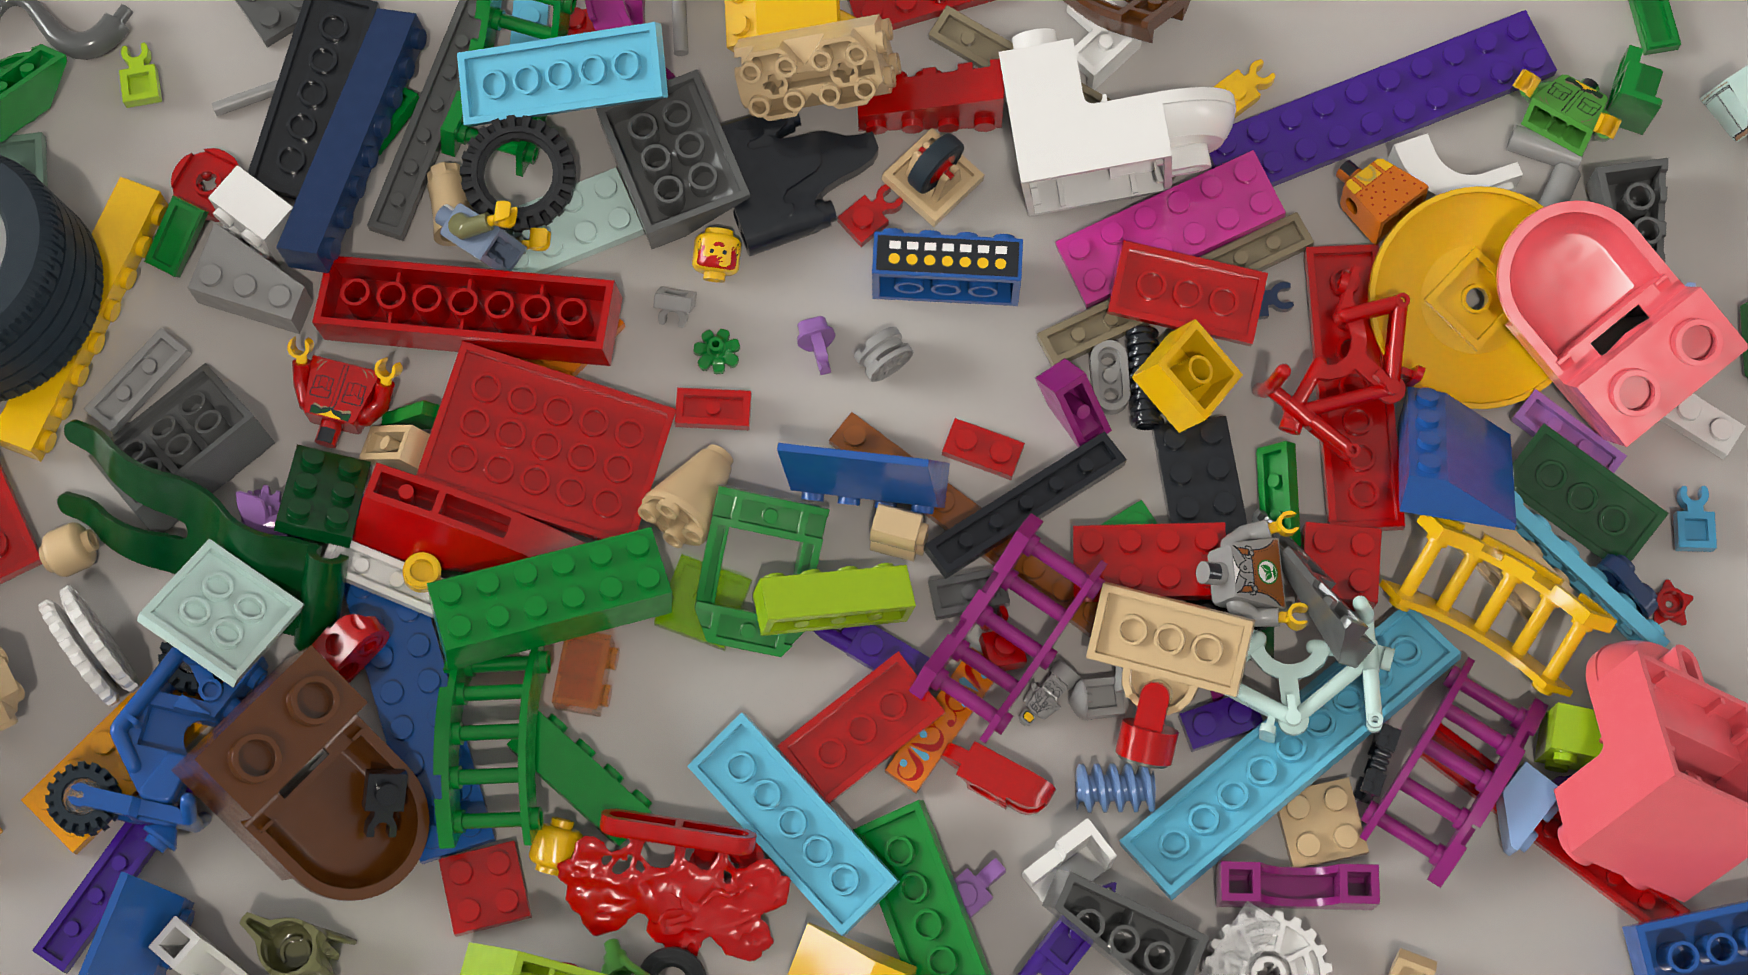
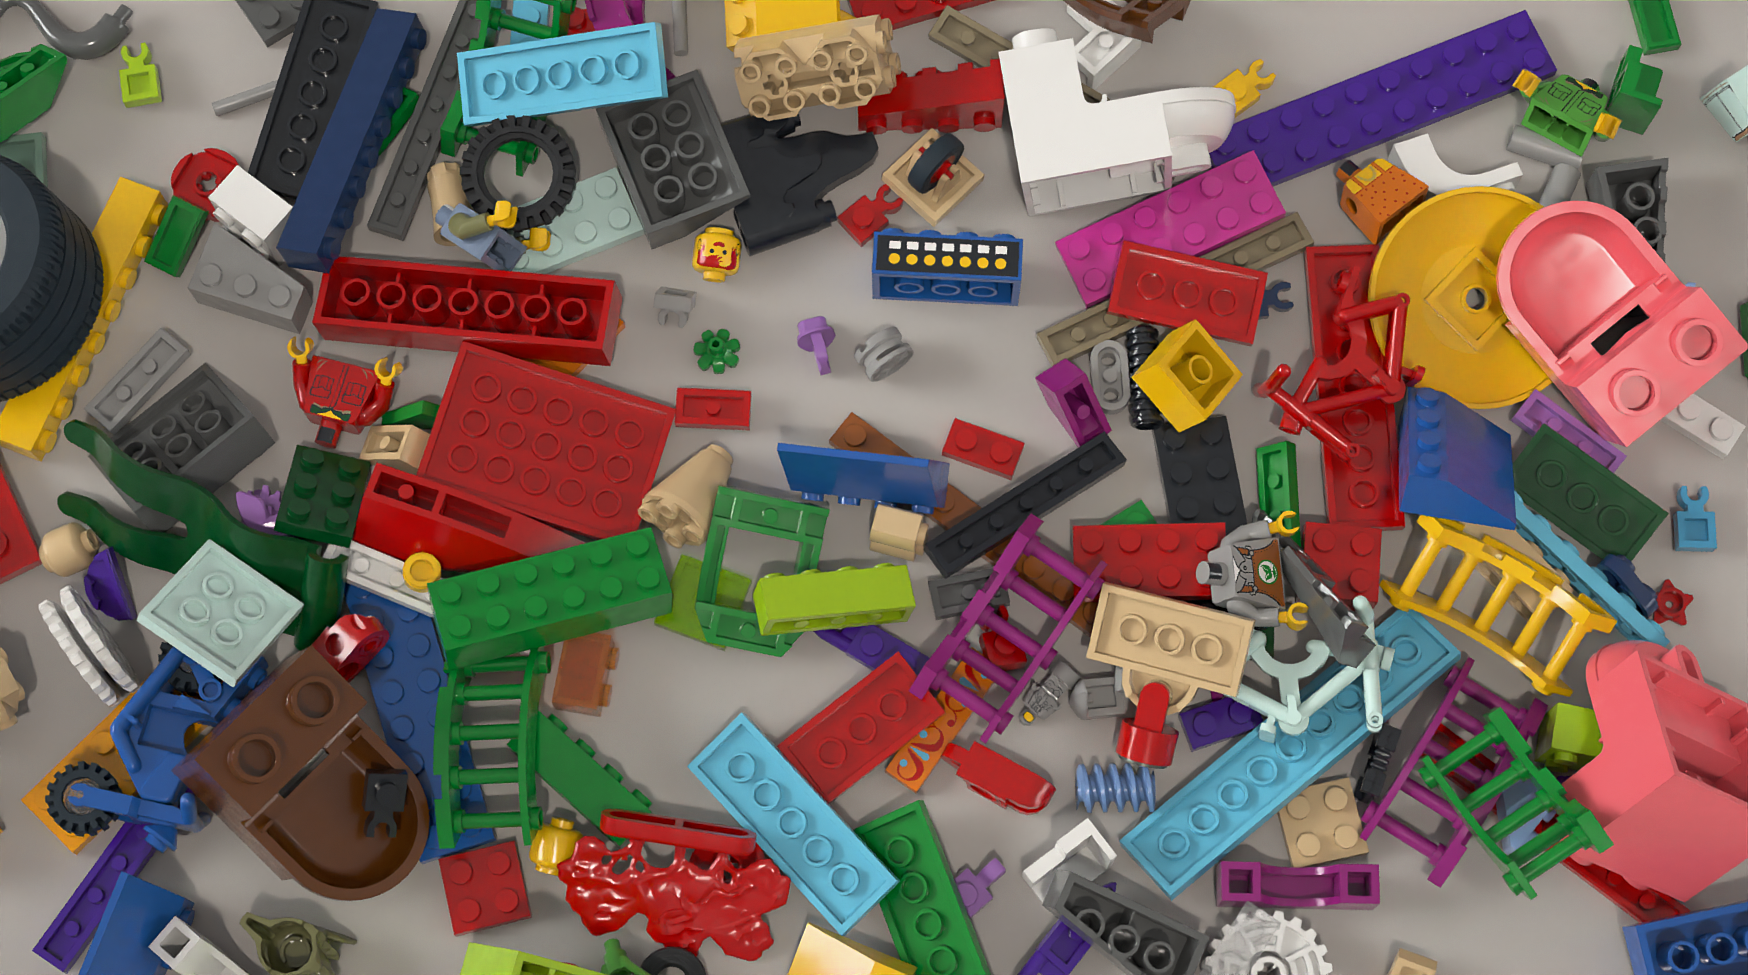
none -> dark purple plate [84,546,137,621]
none -> green fence [1417,707,1614,900]

